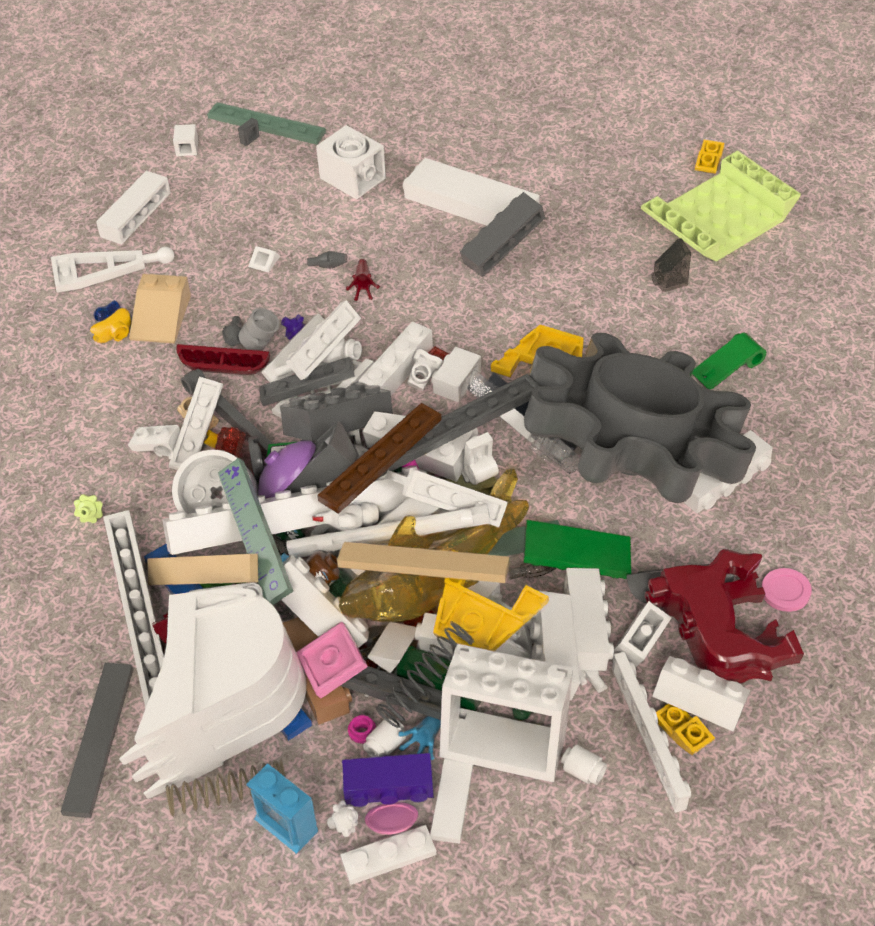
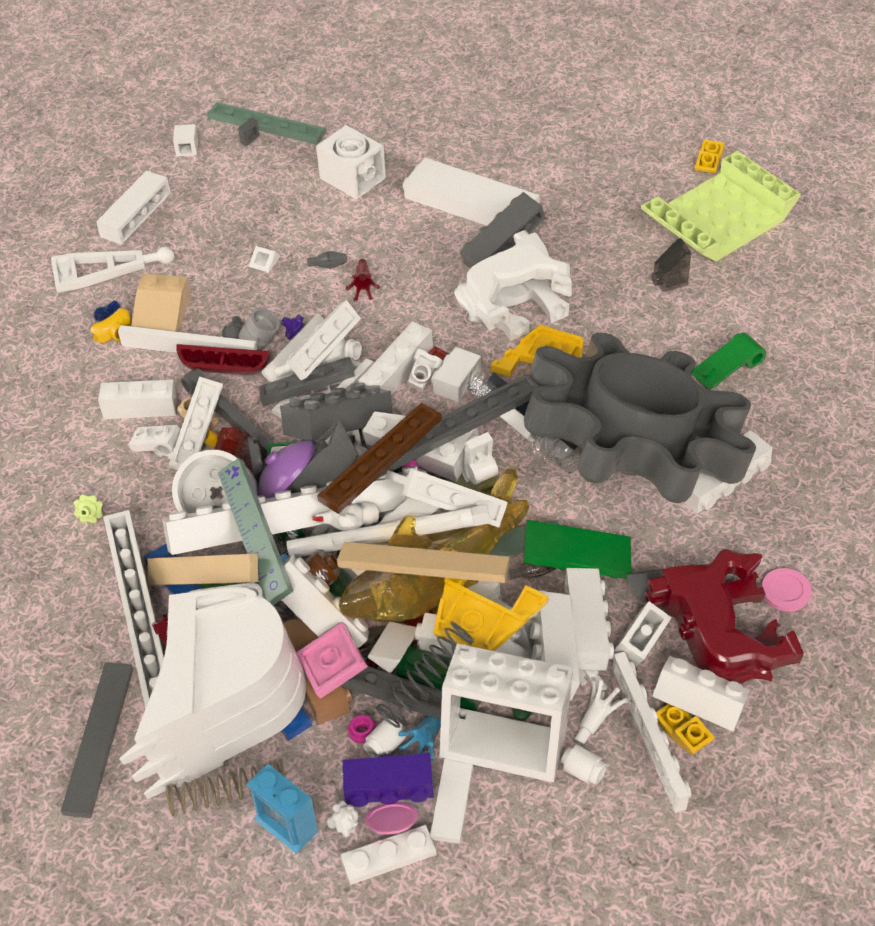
none -> white brick [98,380,178,419]
none -> white tile [118,325,257,353]
none -> white piece [454,230,572,341]
none -> white piece [574,679,629,746]

